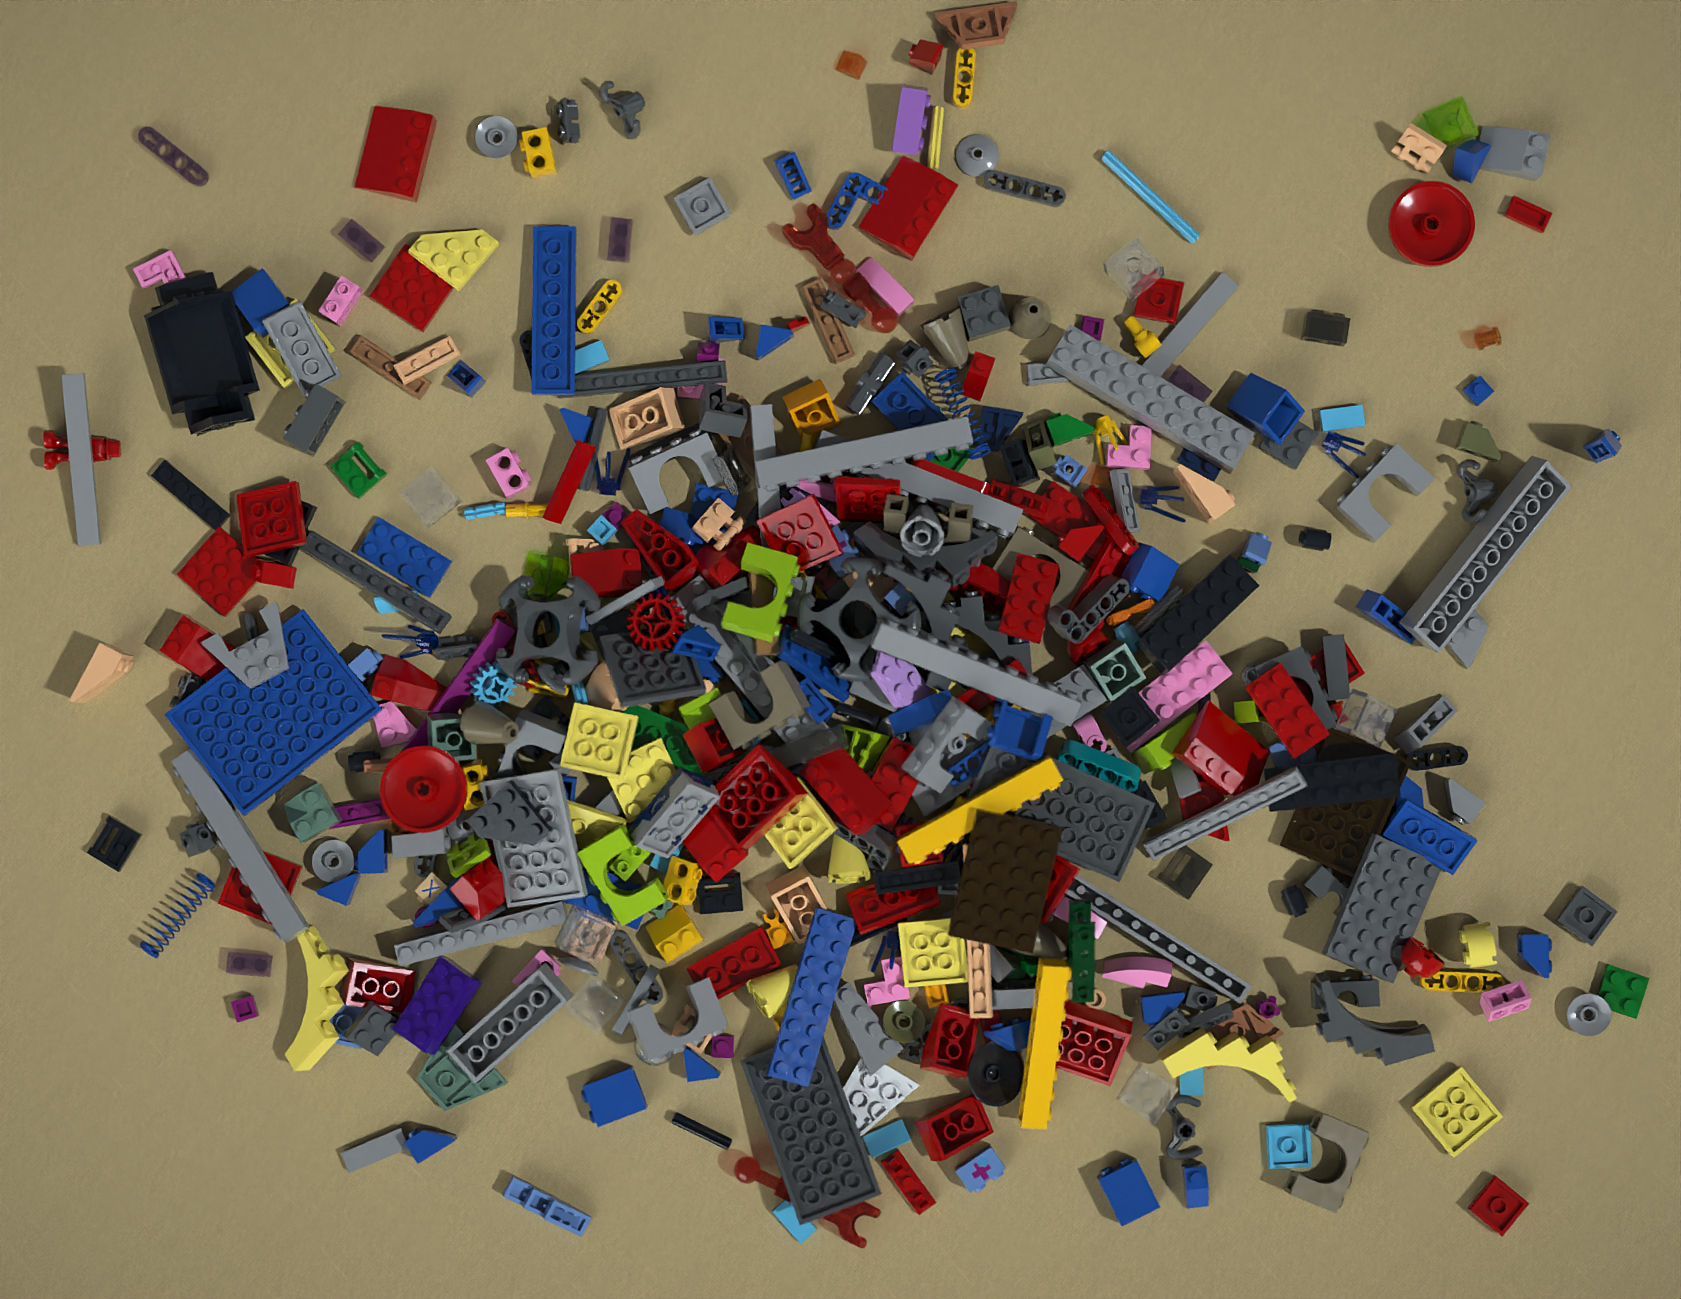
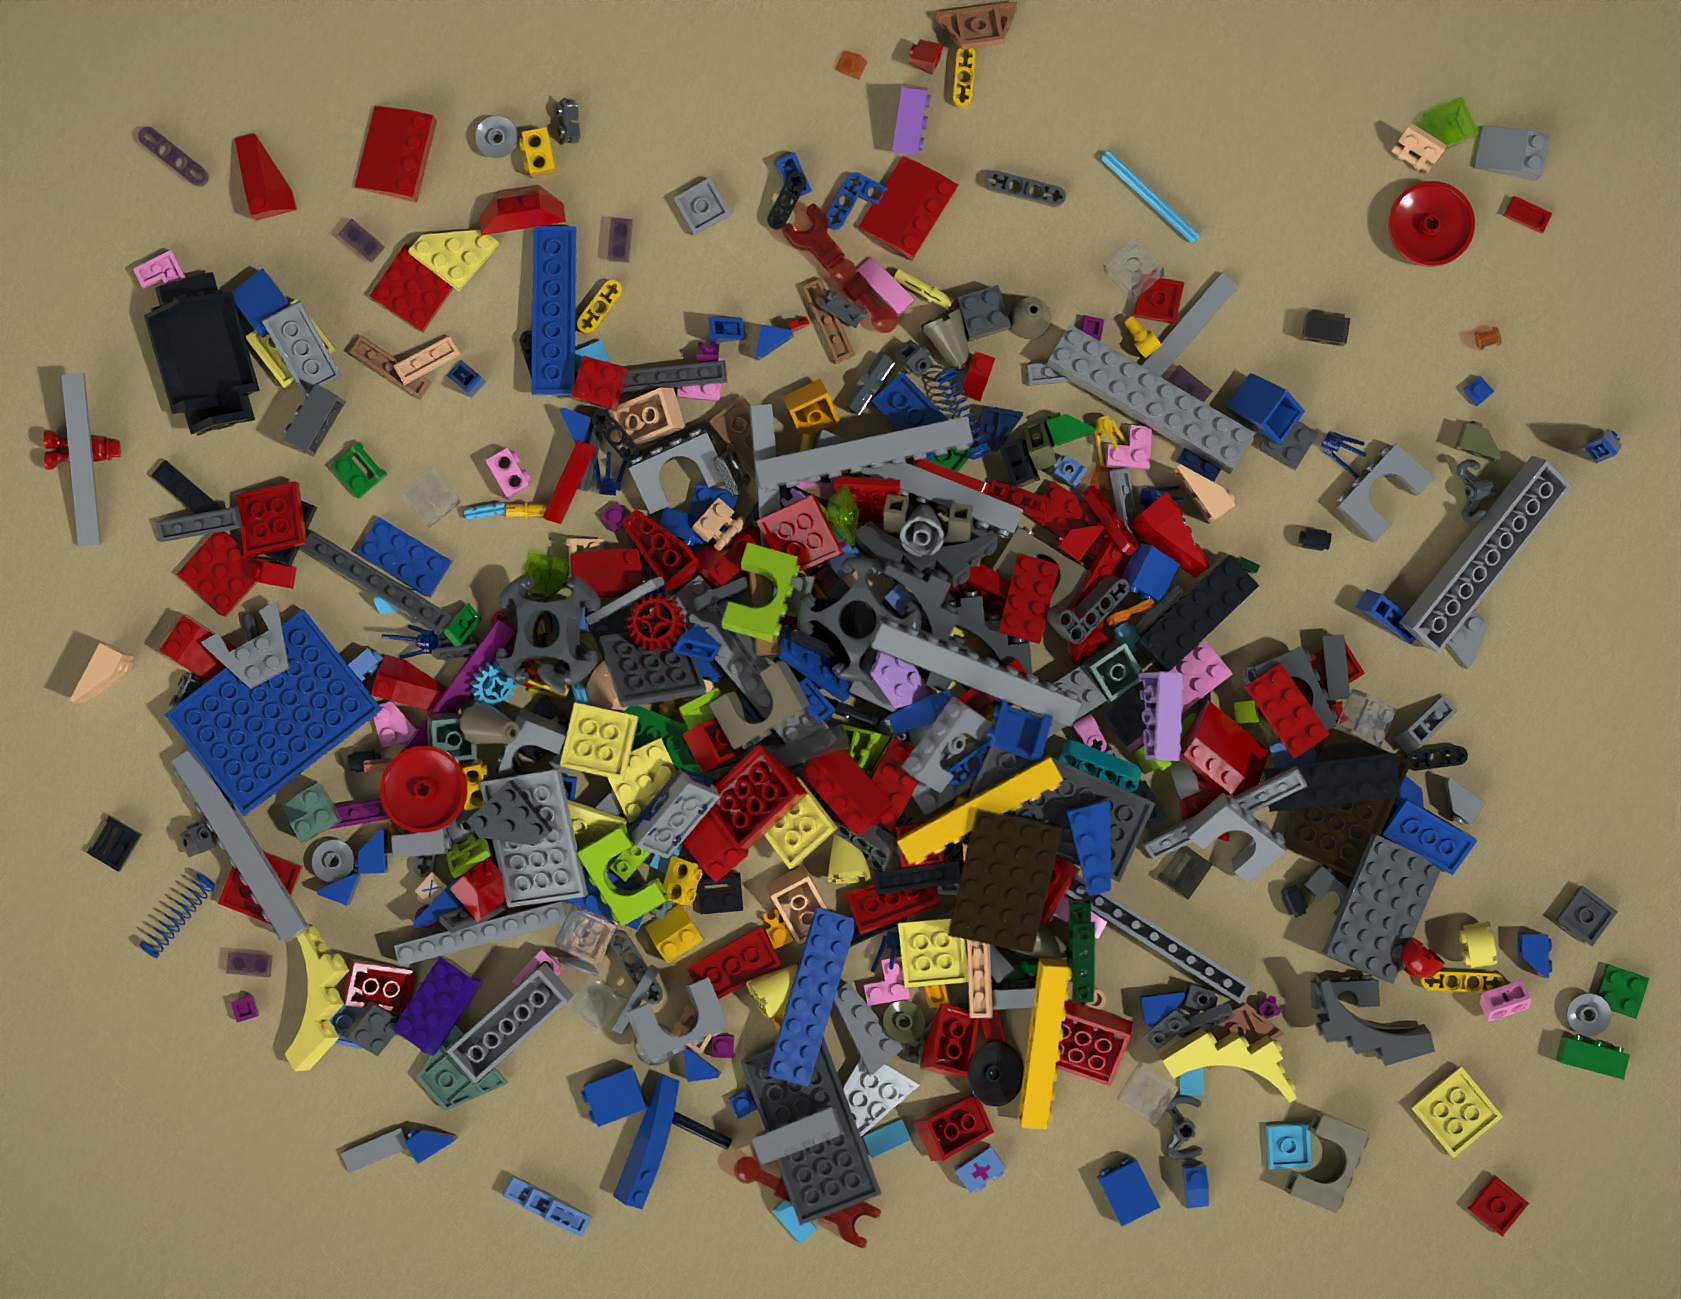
bright pink brick [319,275,363,326] -> none
medium azure tile [587,515,618,546] -> none
dark grey piece [600,81,645,140] -> none
dark grey brick [698,382,747,437] -> none
red plate [881,1149,936,1215] -> none
light yellow axle [927,106,944,169] -> none
light grey dish [956,135,999,177] -> none
blue slope [983,1017,1031,1051] -> none
bright pink slope [1102,957,1173,988] -> none
medium blue slope [1239,532,1272,566] -> none
medium azure tile [1319,405,1365,432] -> none
blue slope [1452,139,1491,184] -> none
none -> dark grey tile [156,506,243,542]
none -> red wedge [234,133,297,221]
none -> green slope [443,603,482,647]
none -> red wedge [480,185,566,235]
none -> red brick [571,355,629,411]
none -> black beam [592,410,641,462]
none -> blue slope [613,1075,679,1209]
none -> blue plate [729,1089,758,1119]
none -> light grey wedge [752,1106,844,1165]
none -> black beam [767,171,806,229]
none -> clear neon green slope [824,486,859,546]
none -> light yellow pin [894,268,955,311]
none -> blue wedge [1065,798,1111,896]
none -> red wedge [1129,492,1210,578]
none -> lavender wedge [1139,672,1184,761]
none -> light grey arch [1186,794,1286,883]
none -> green brick [1555,1034,1630,1080]

